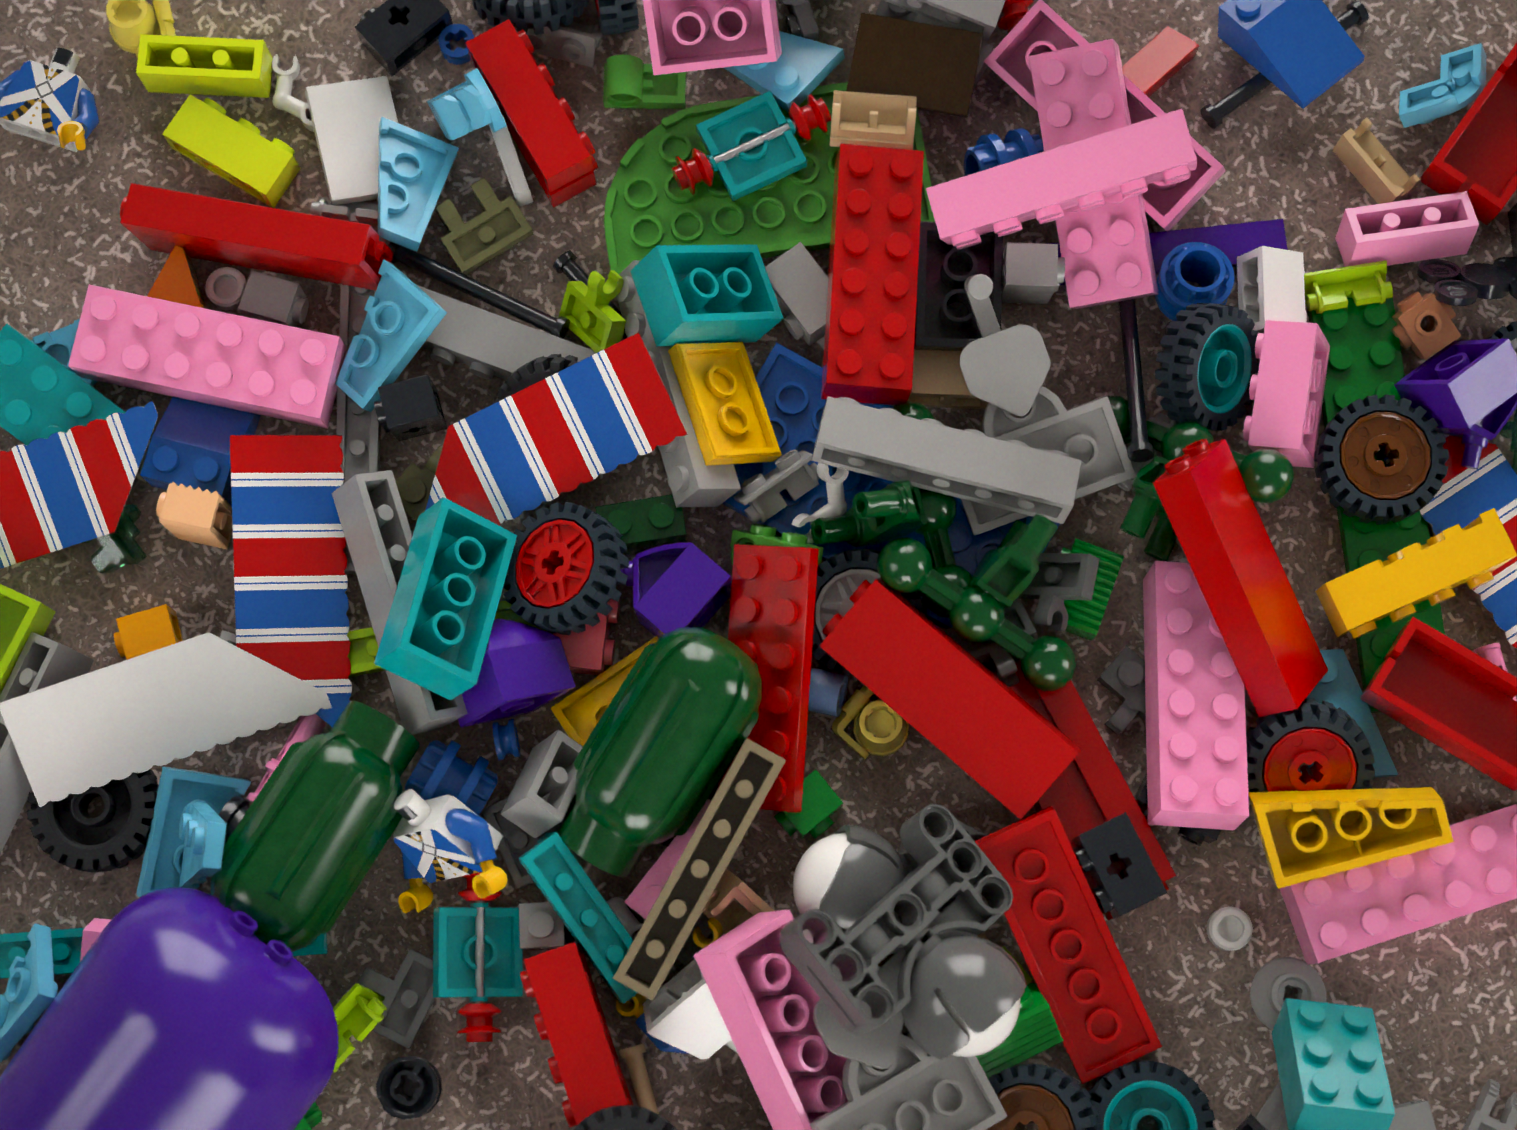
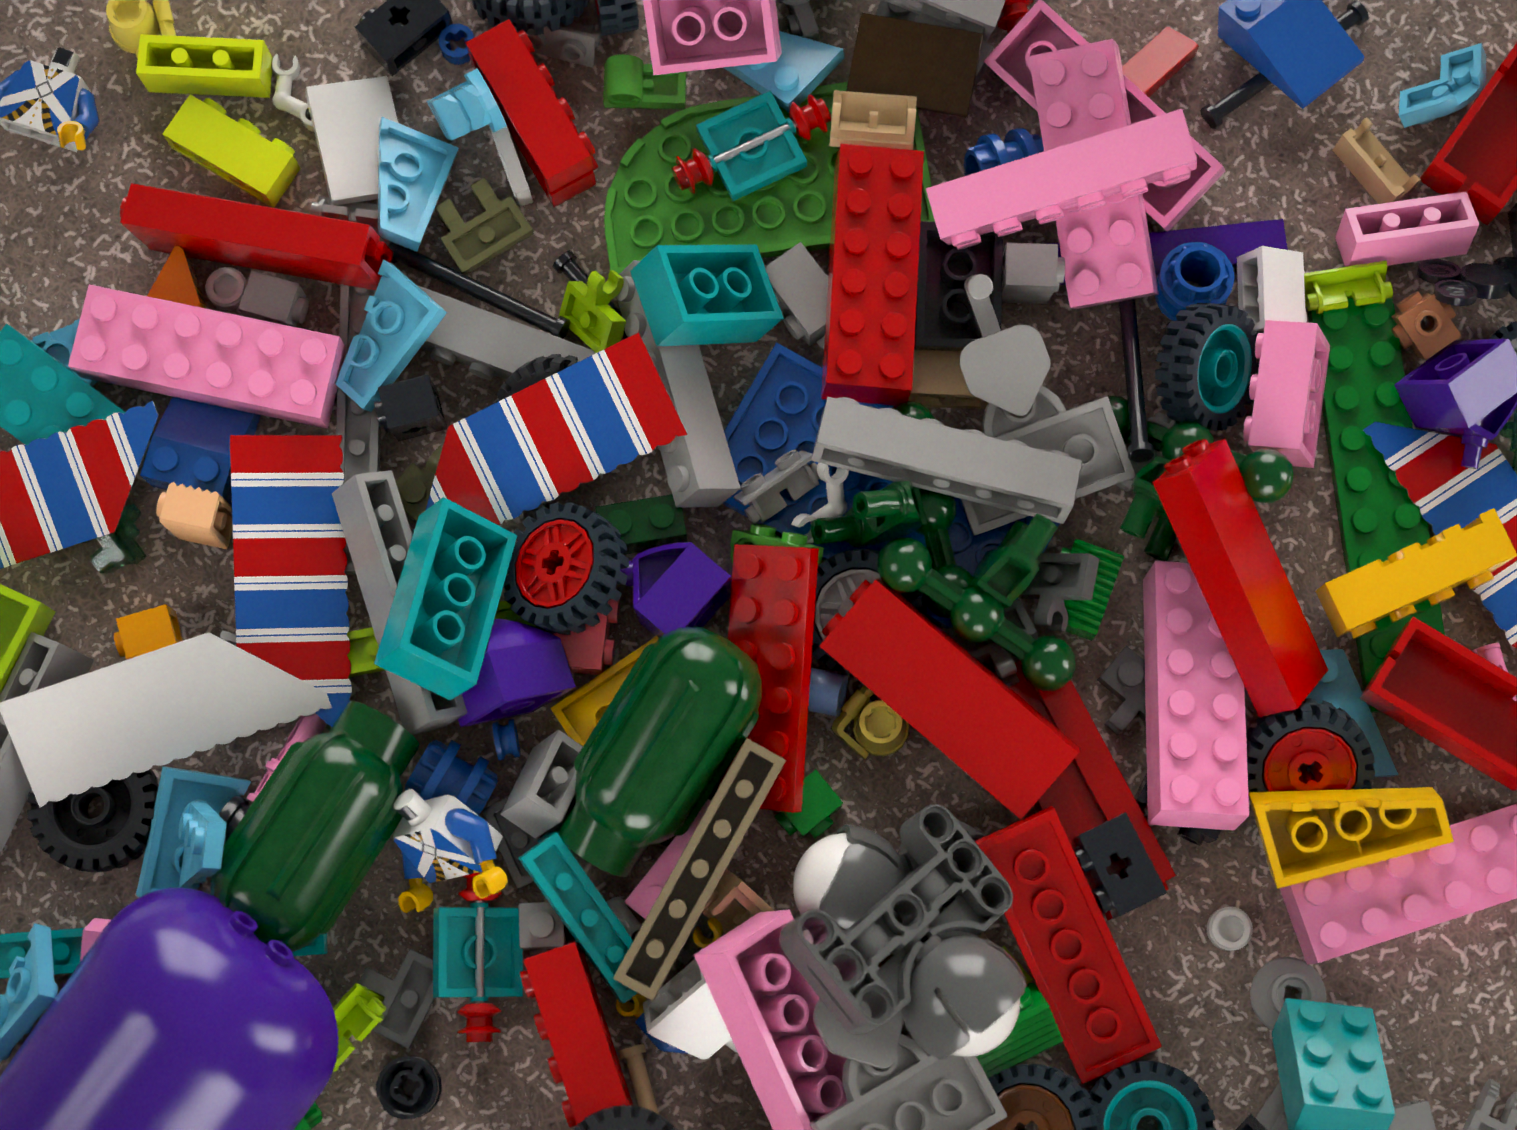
yellow tile [668,342,782,466] -> none
wheel [1314,394,1449,525] -> none

